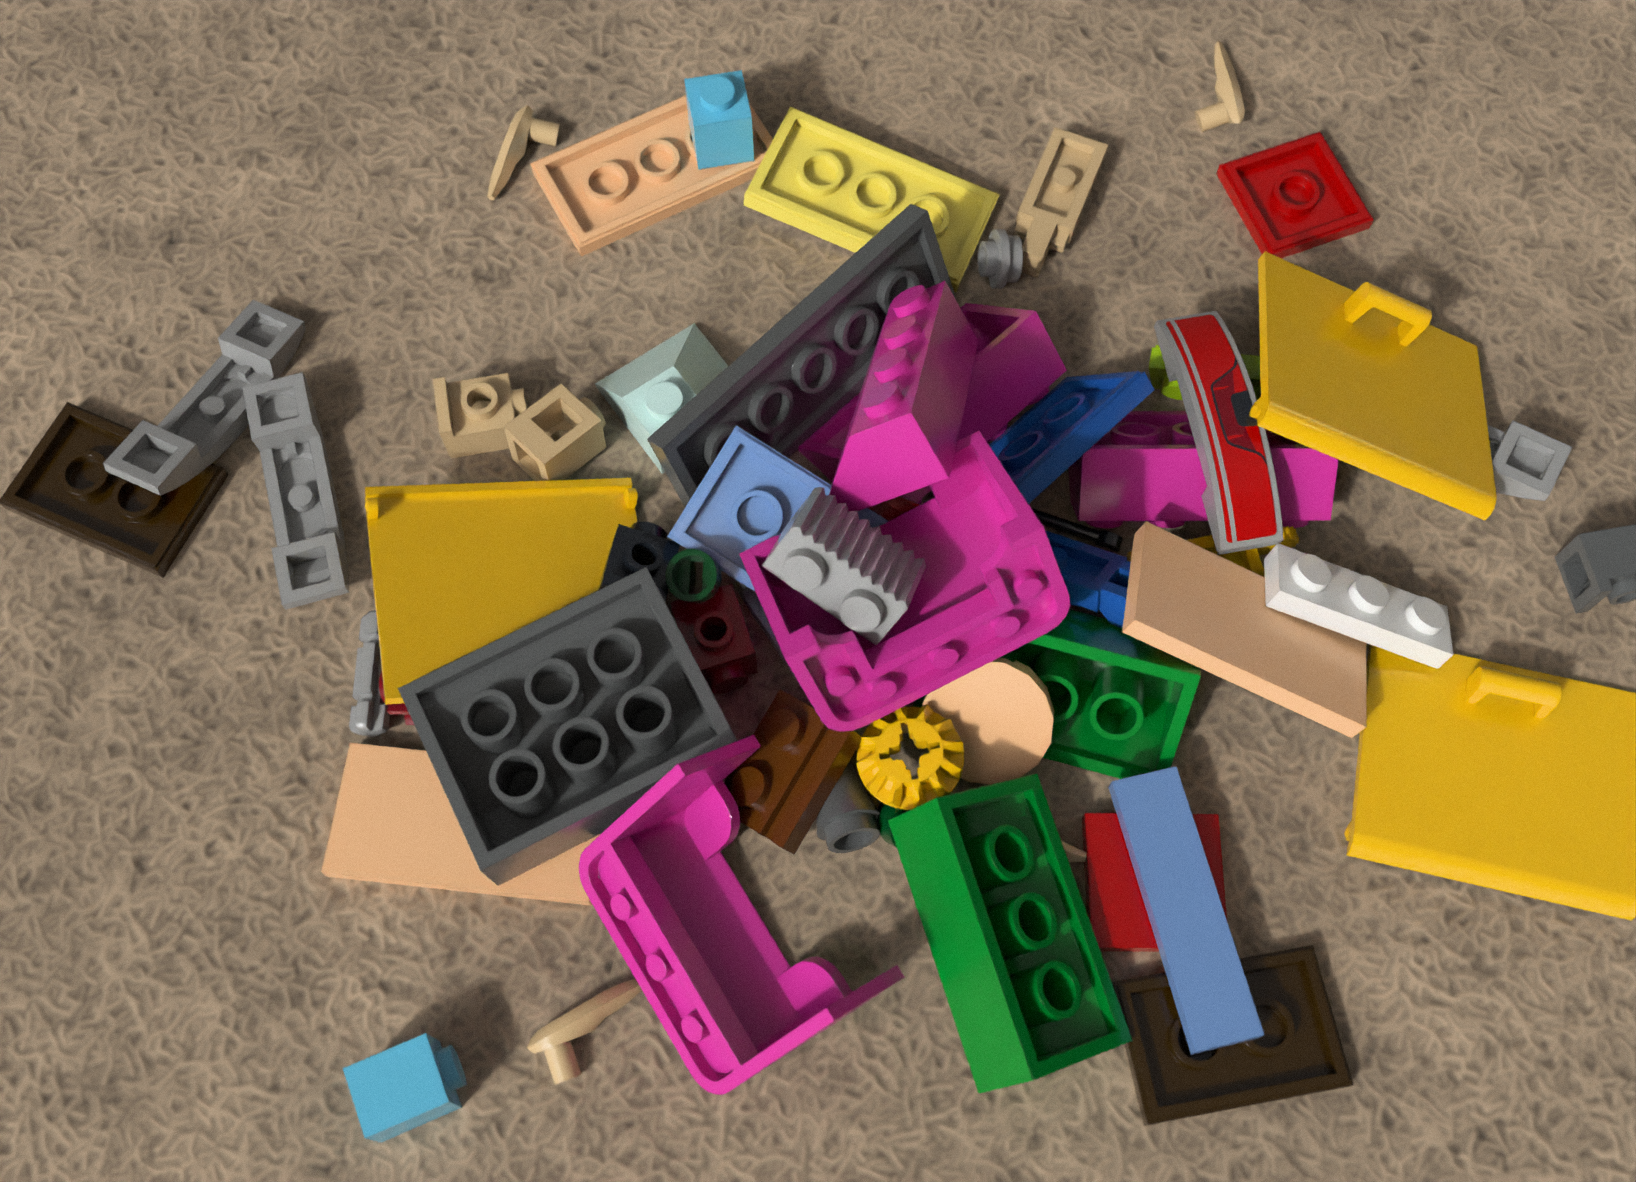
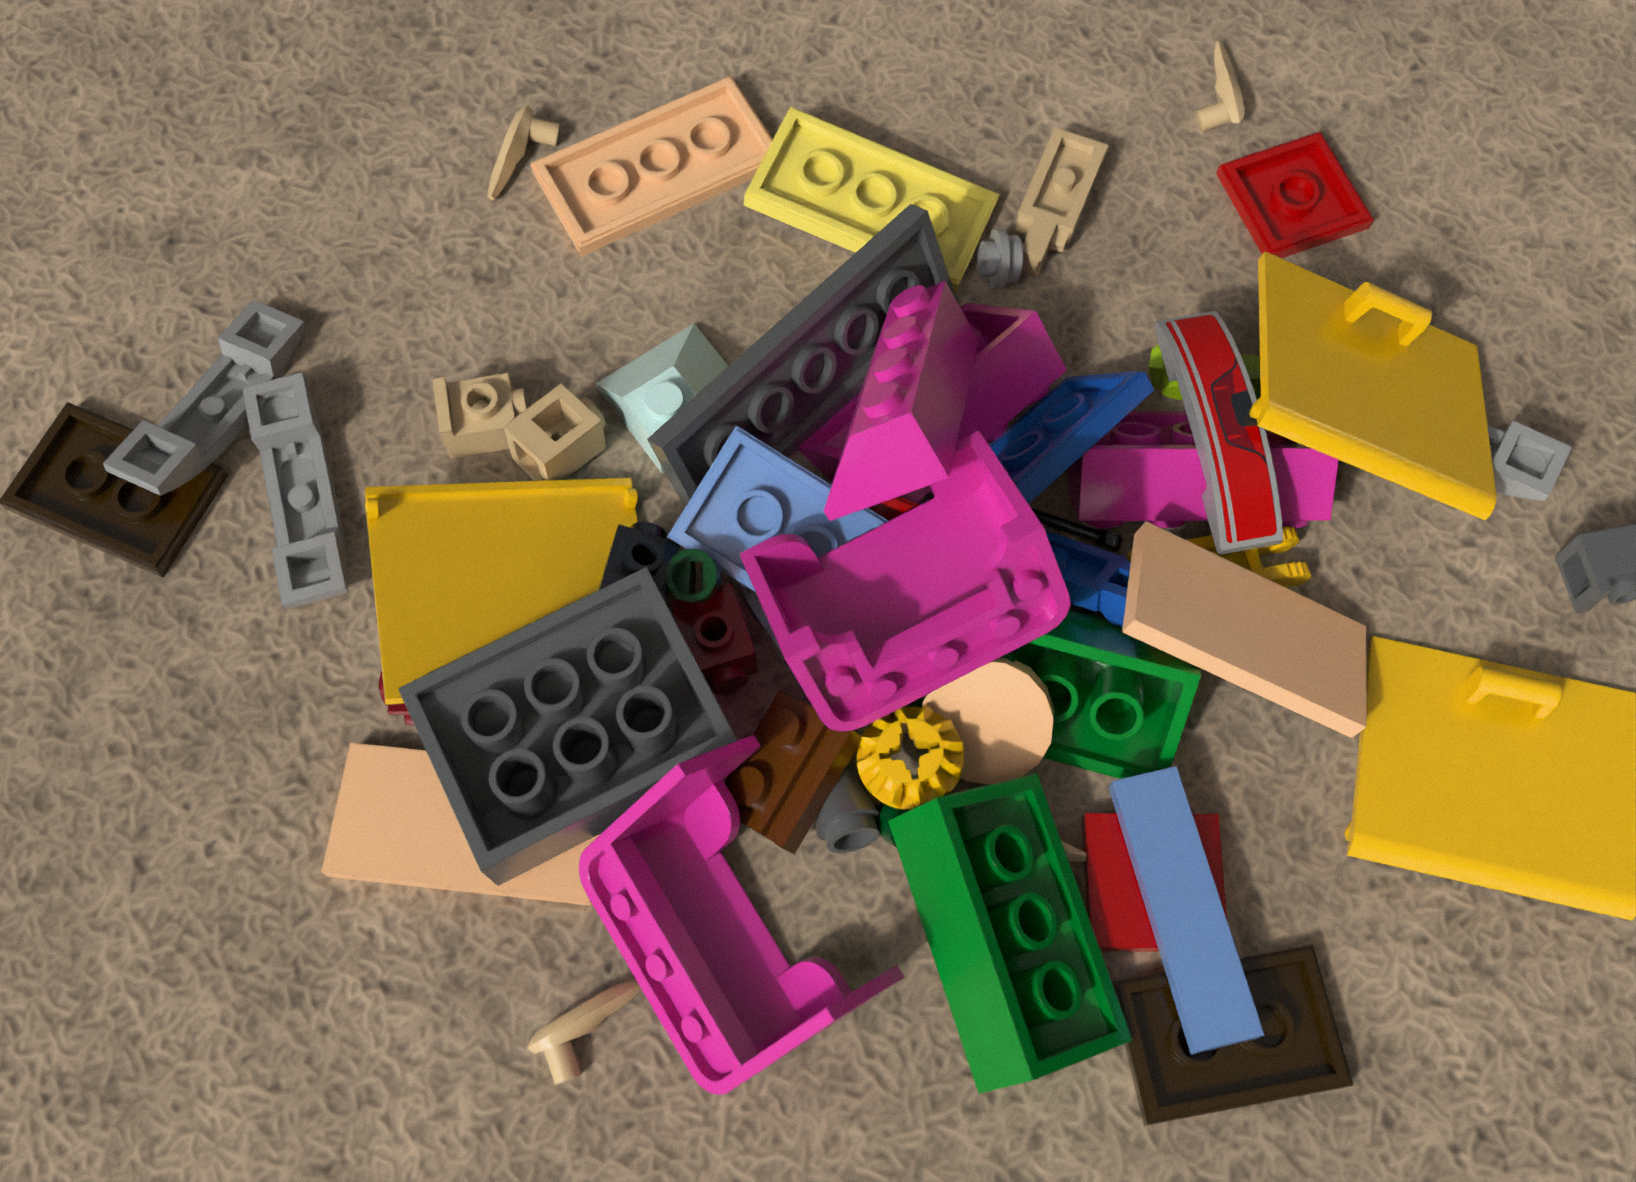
medium azure brick [343,1033,466,1143] -> none
light grey axle [349,610,390,737] -> none
medium azure brick [684,70,754,170] -> none
light grey brick [762,487,926,645] -> none
white plate [1264,543,1454,669] -> none

